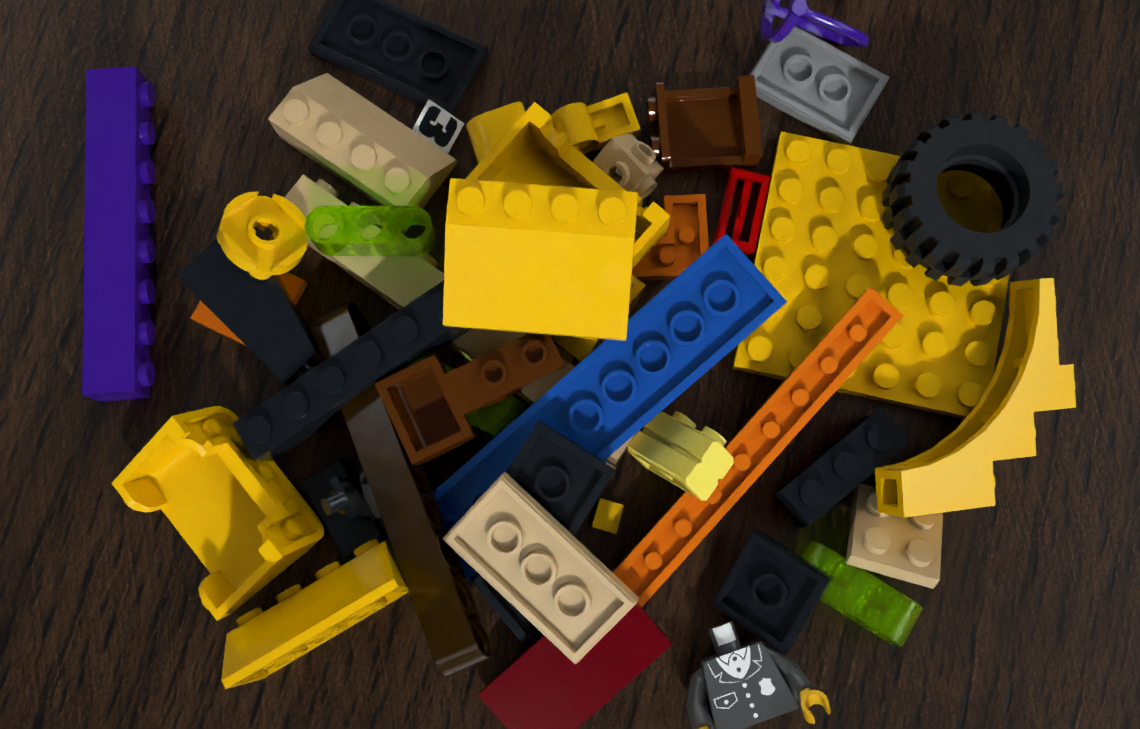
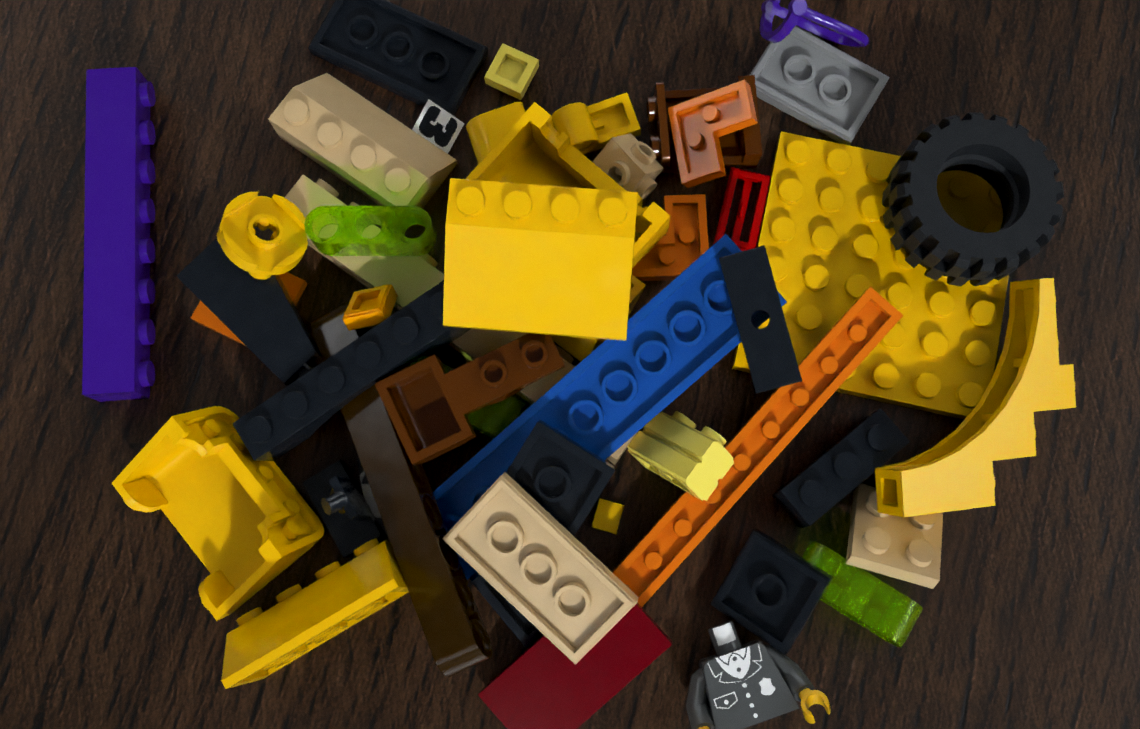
none -> light orange tile [342,284,398,331]
none -> light yellow plate [484,43,539,100]
none -> orange plate [668,79,758,188]
none -> black tile [719,245,802,393]

